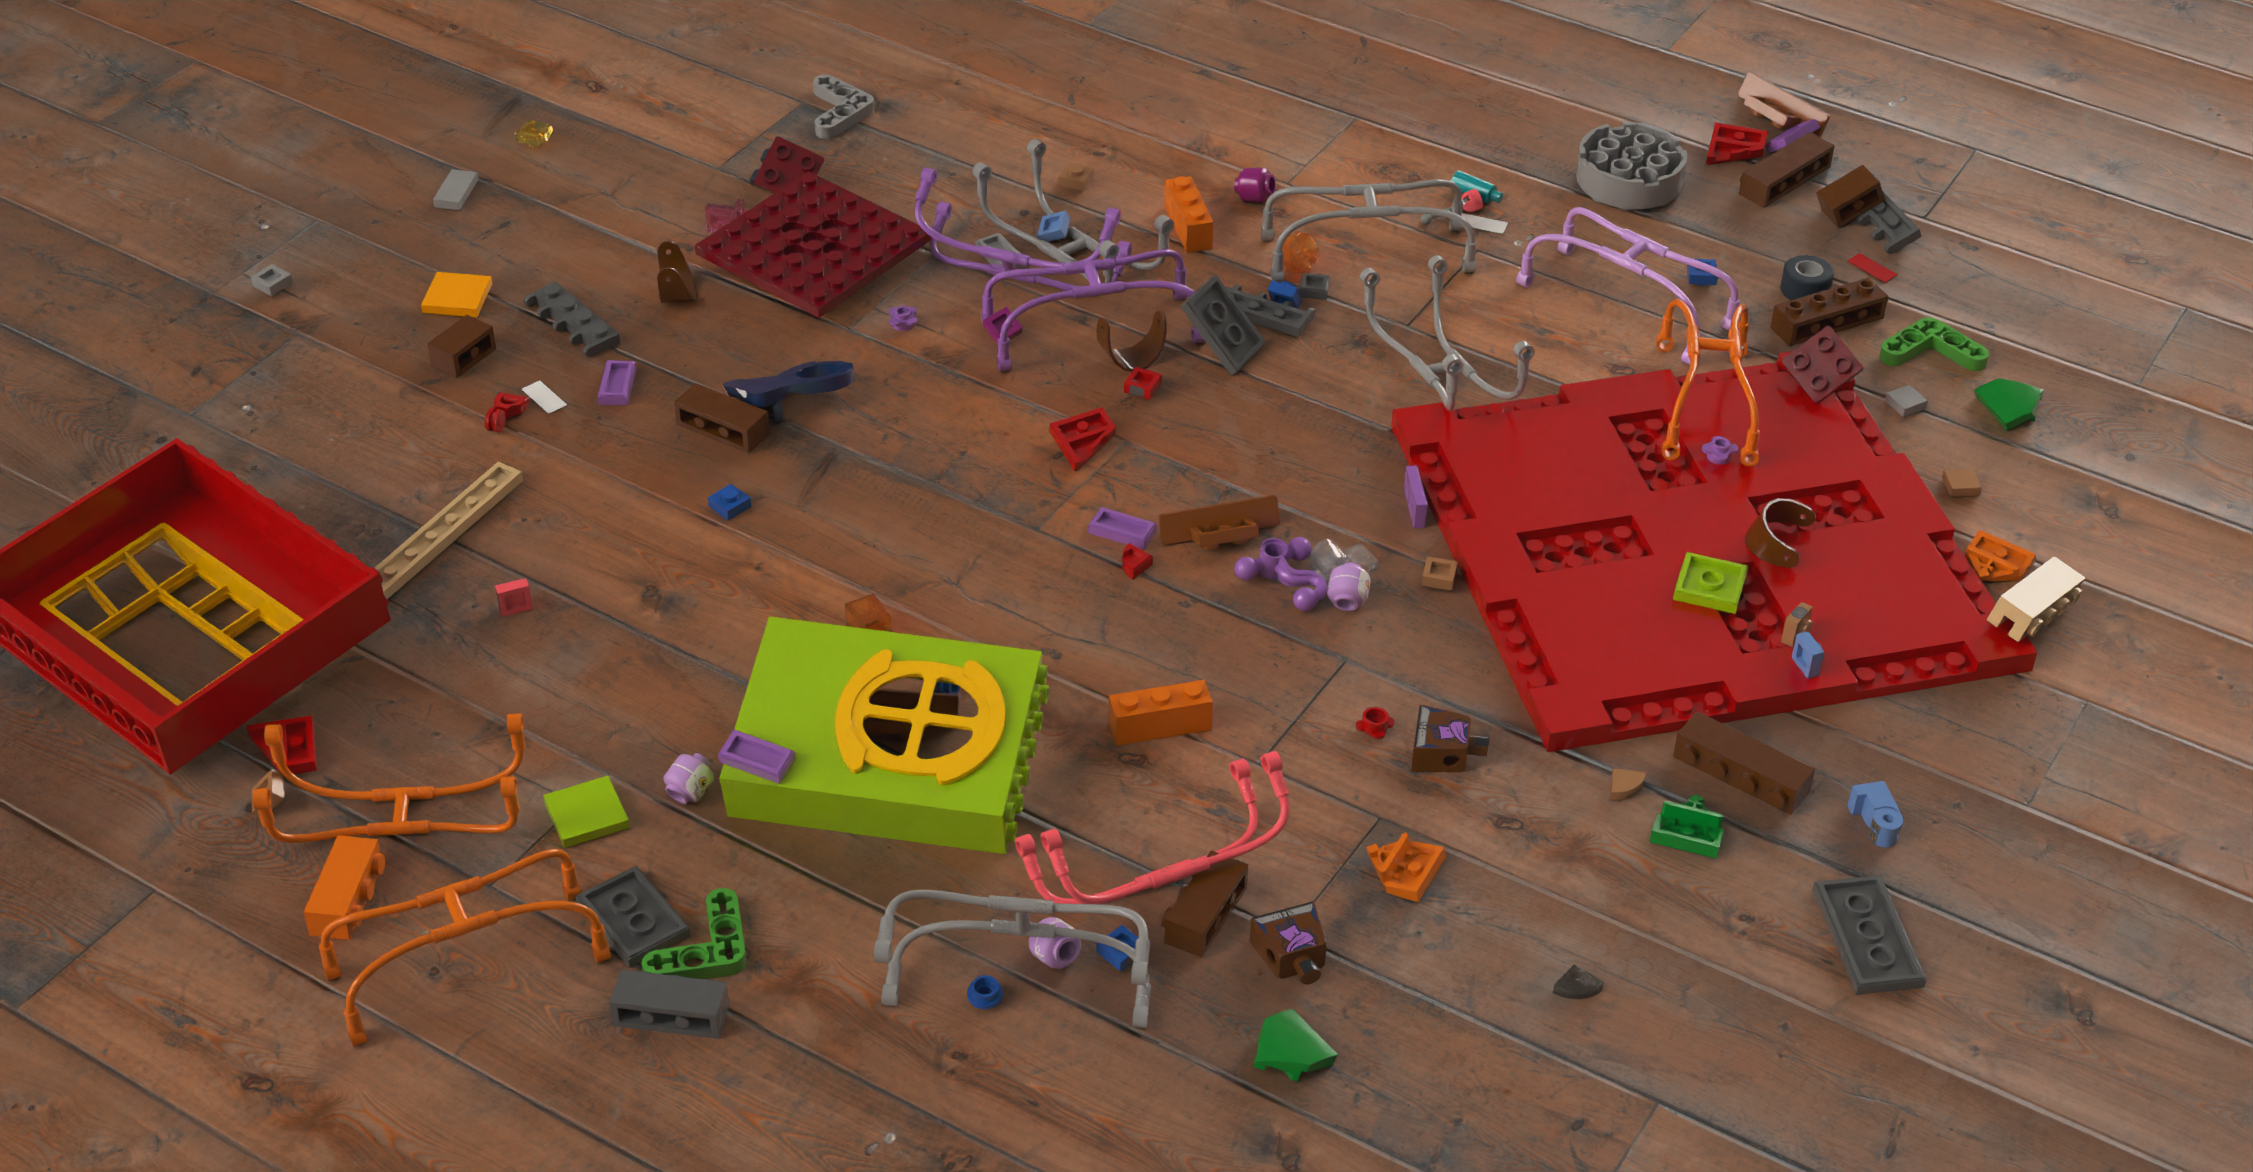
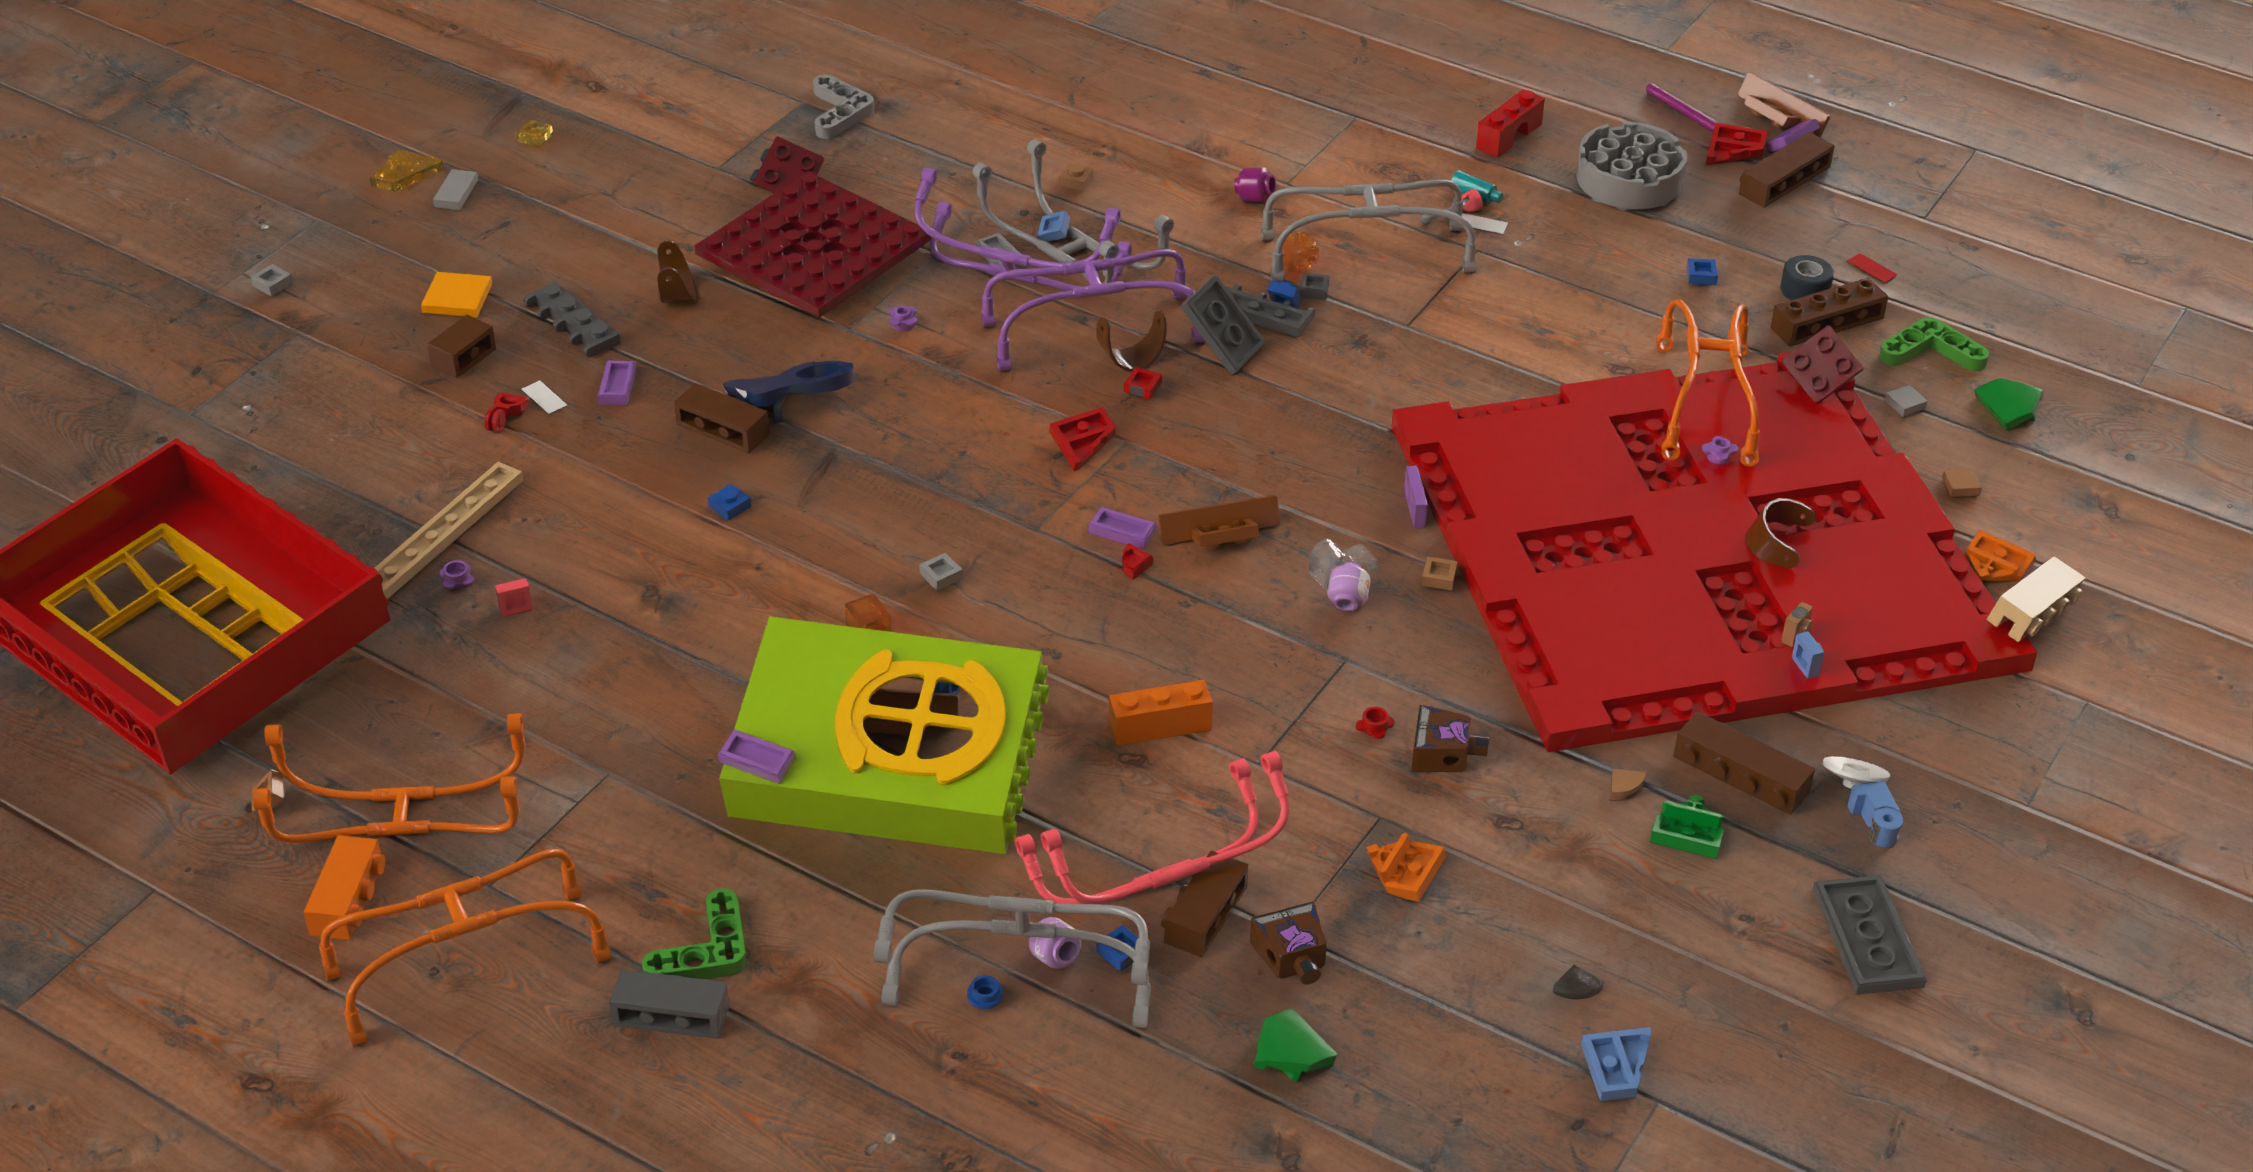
red wing [247,715,317,774] -> none
lime tile [543,775,630,848] -> none
dark grey tile [575,866,691,968] -> none
lavender head [663,753,714,804] -> none
clear pink bracket [705,198,748,233] -> none
magenta plate [983,306,1023,345] -> none
orange brick [1165,176,1214,253] -> none
medium lavender piece [1234,537,1328,612] -> none
light grey bar [1360,255,1535,411] -> none
lavender bar [1516,207,1740,366] -> none
lime tile [1673,552,1748,614] -> none
reddish brown brick [1816,165,1885,228] -> none
dark grey hinge [1858,190,1922,254] -> none
none -> clear yellow wing [370,149,444,192]
none -> medium lavender plate [440,560,474,590]
none -> light grey plate [919,553,963,591]
none -> red arch [1476,89,1545,158]
none -> medium blue wing [1581,1027,1652,1101]
none -> magenta bar [1646,83,1716,132]
none -> white dish [1823,756,1890,788]

